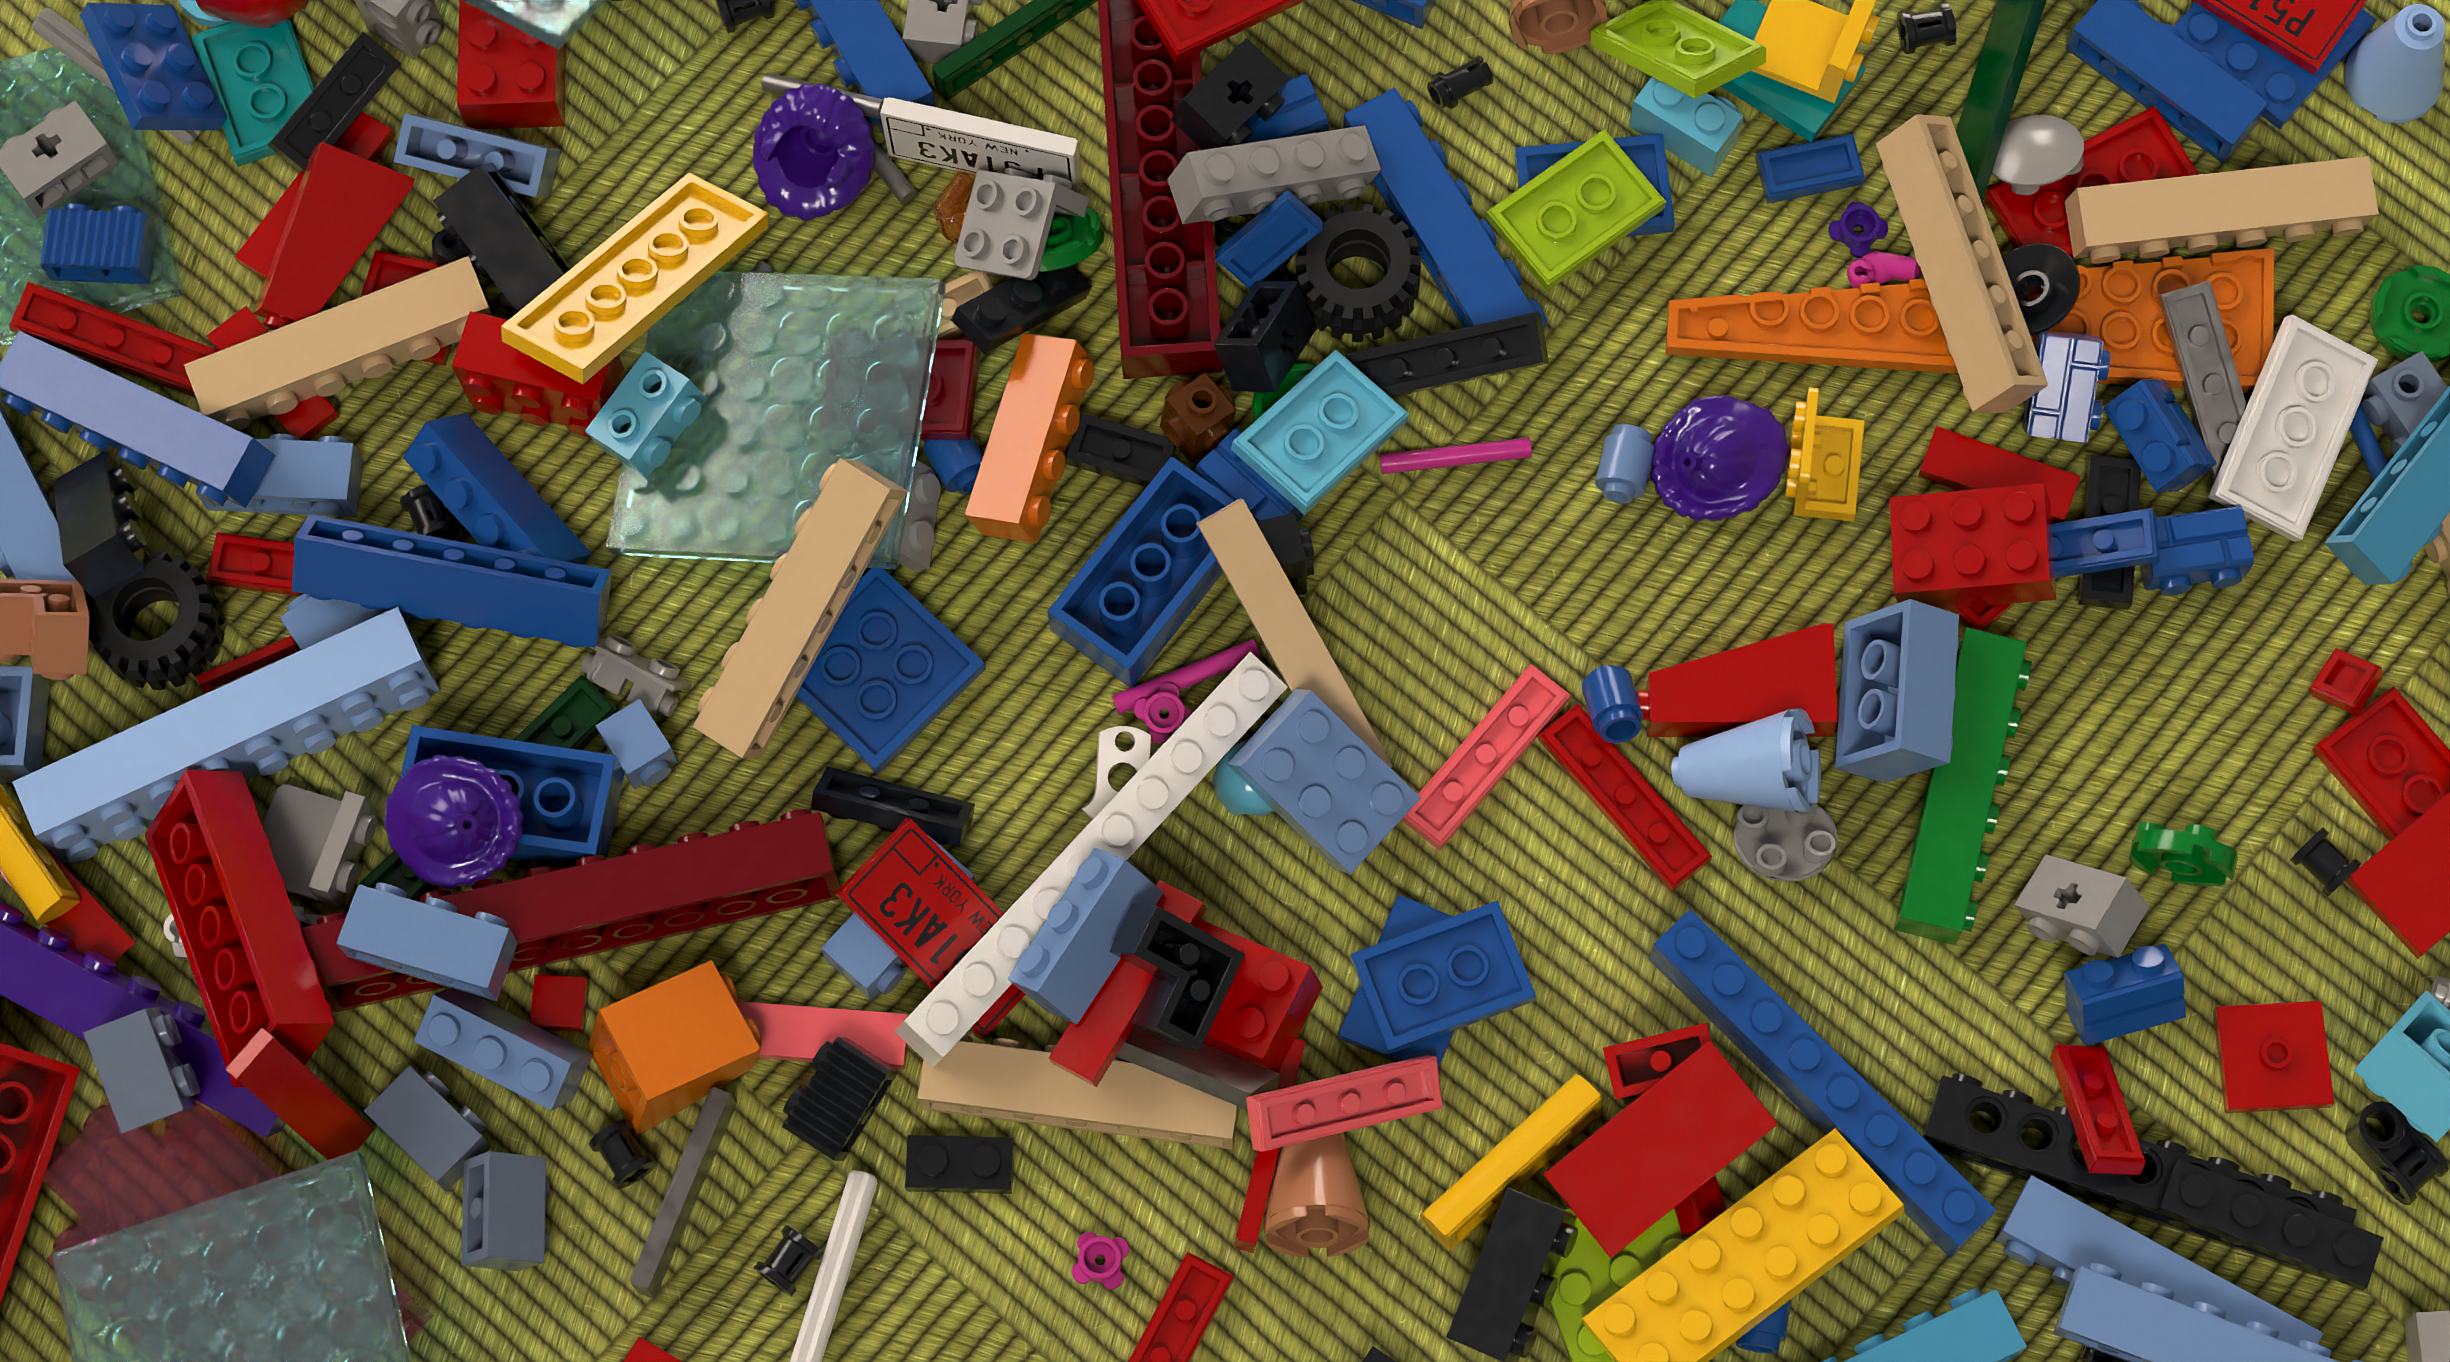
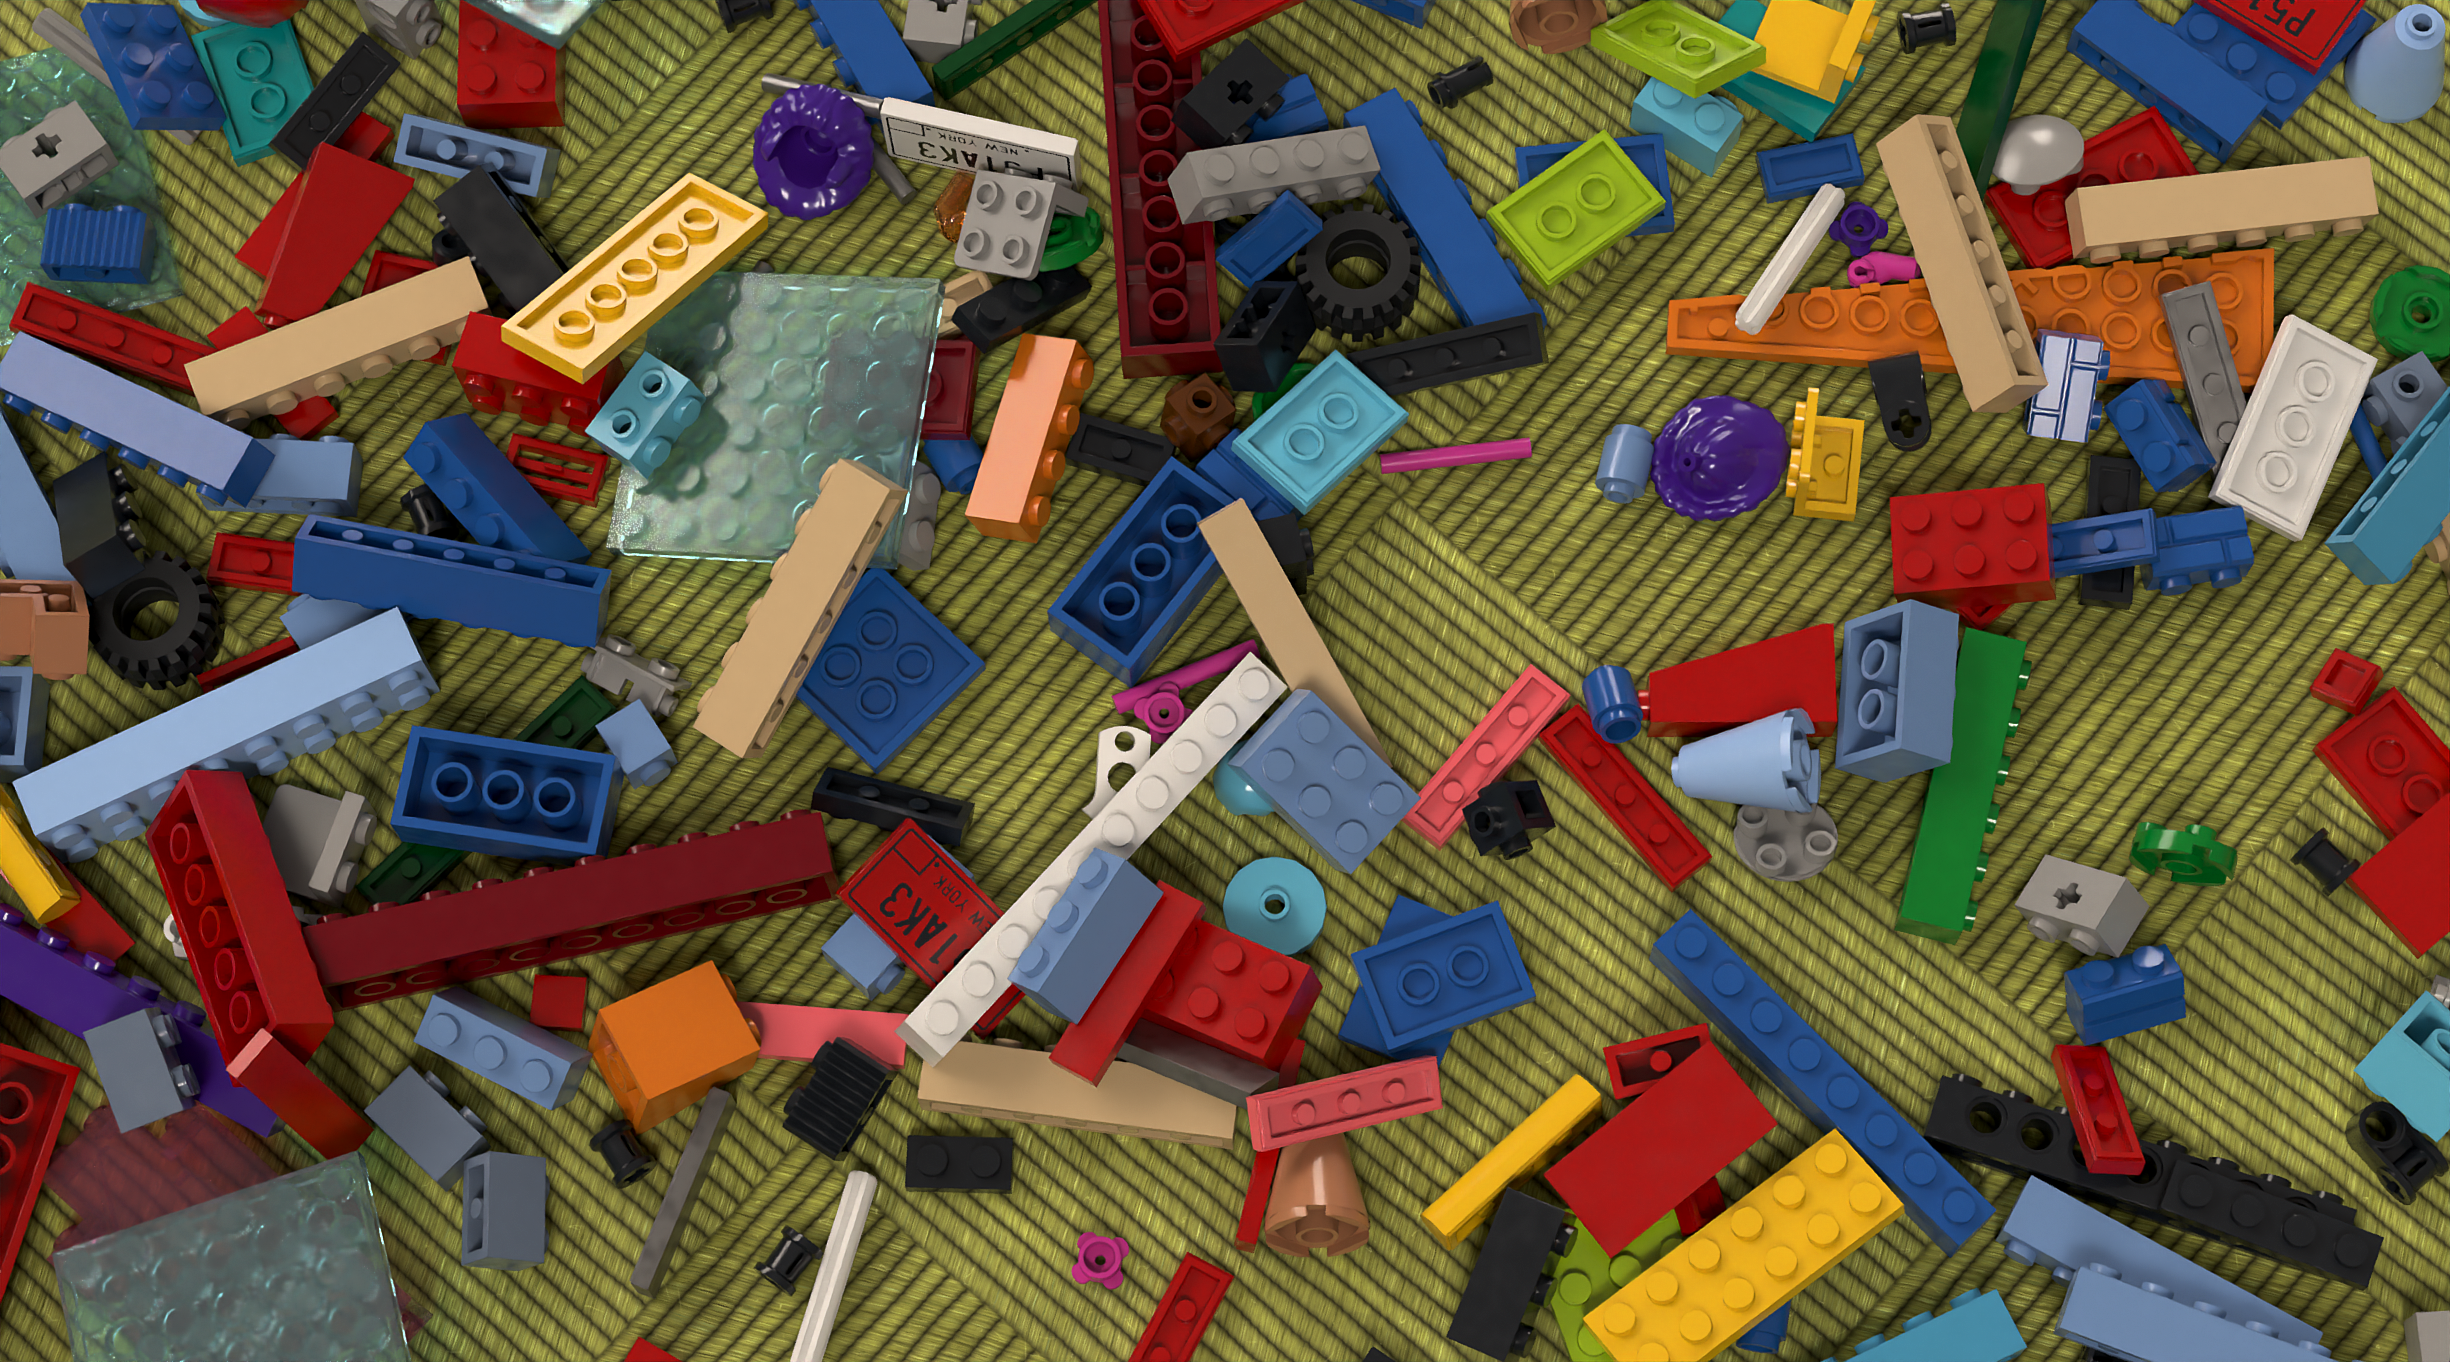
medium blue brick [336,883,518,1001] -> none
dark purple piece [384,755,524,889] -> none
black brick [1109,904,1245,1051] -> none
red tile [1918,426,2081,524] -> none
black dish [2002,243,2081,336] -> none
red plate [2213,1001,2335,1113] -> none
none -> red tile [505,433,611,508]
none -> medium azure plate [1223,857,1327,957]
none -> black brick [1462,780,1556,860]
none -> white axle [1735,183,1845,335]
none -> black piece [1868,350,1932,452]

